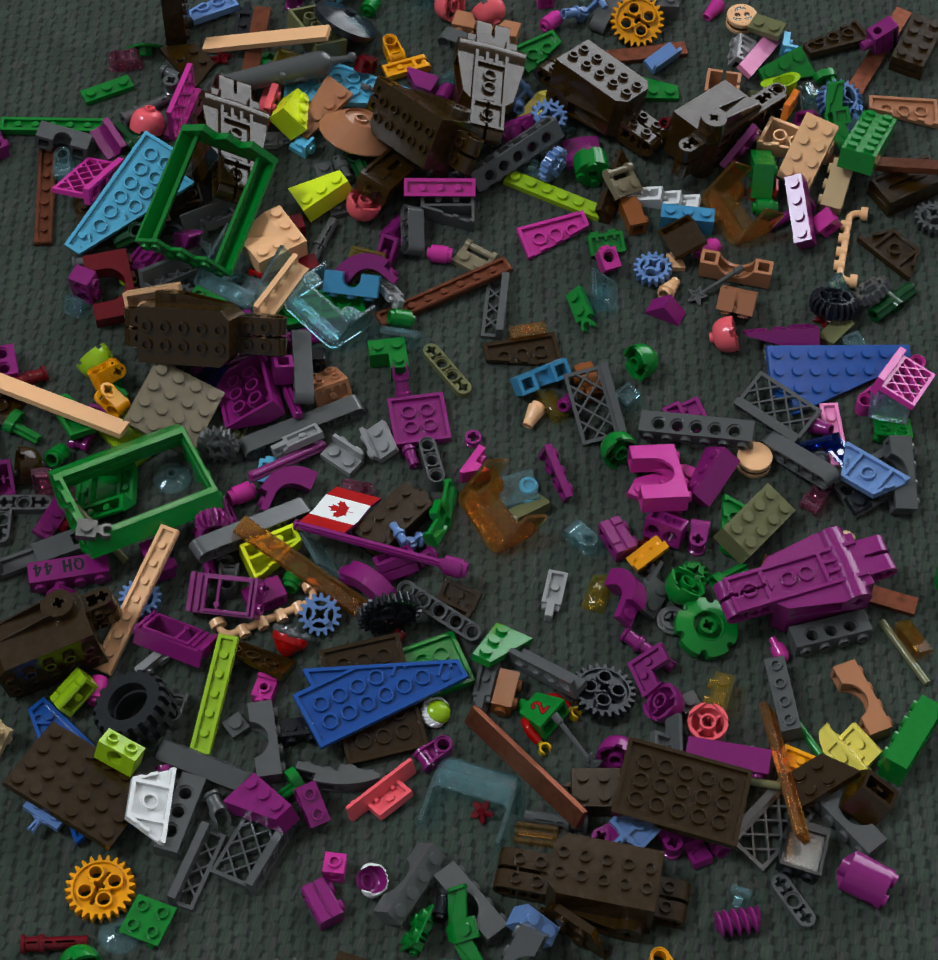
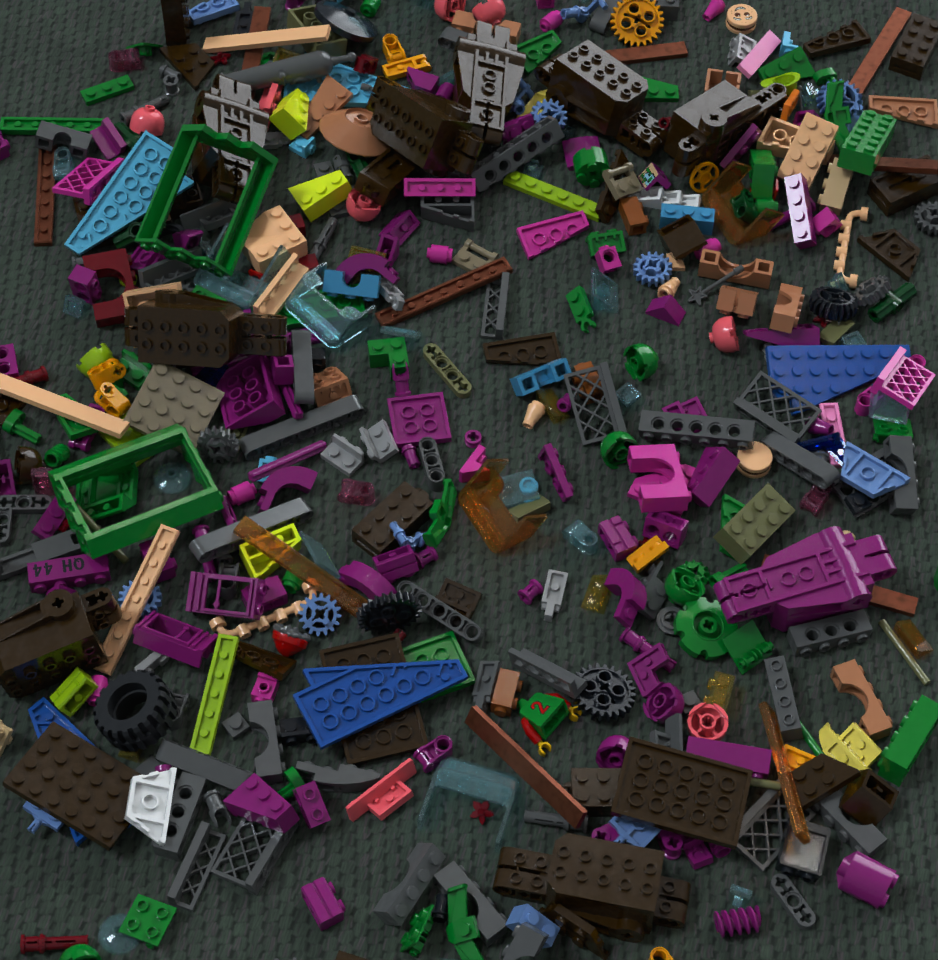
light orange gear [65,855,136,924] -> none
dark grey plate [75,518,112,541] -> none
lime brick [94,728,145,777] -> none
dark pink fence [164,62,201,141] -> none
magenta gear [195,507,228,535] -> none
light grey hinge [270,423,325,458] -> none
flag [293,487,470,579] -> none
dark pink brick [322,851,347,884] -> none
magenta hair [356,863,389,898] -> none
green brick [387,308,415,329] -> none
dark grey beam [400,204,425,257] -> none
hair [420,697,451,728] -> none
wing [471,623,533,668] -> none
clear orange slope [508,321,547,339] -> none
clear orange tile [513,821,558,848] -> none
medium blue gear [538,146,568,183] -> none
dark grey piece [551,712,603,768] -> none
medium blue panel [643,42,682,75] -> none
magenta piece [688,519,711,557] -> none
olive bracket [747,13,787,41] -> none
dark pink cylinder [769,636,790,662] -> none
magenta torso [859,15,899,55] -> none
none -> green bracket [117,349,153,390]
none -> magenta bush [517,579,544,605]
none -> panel [638,162,672,191]
none -> light orange wheel [689,162,719,193]
none -> green hinge [722,620,774,675]
none -> dark green piece [730,188,758,224]
none -> nougat arch [769,283,805,333]

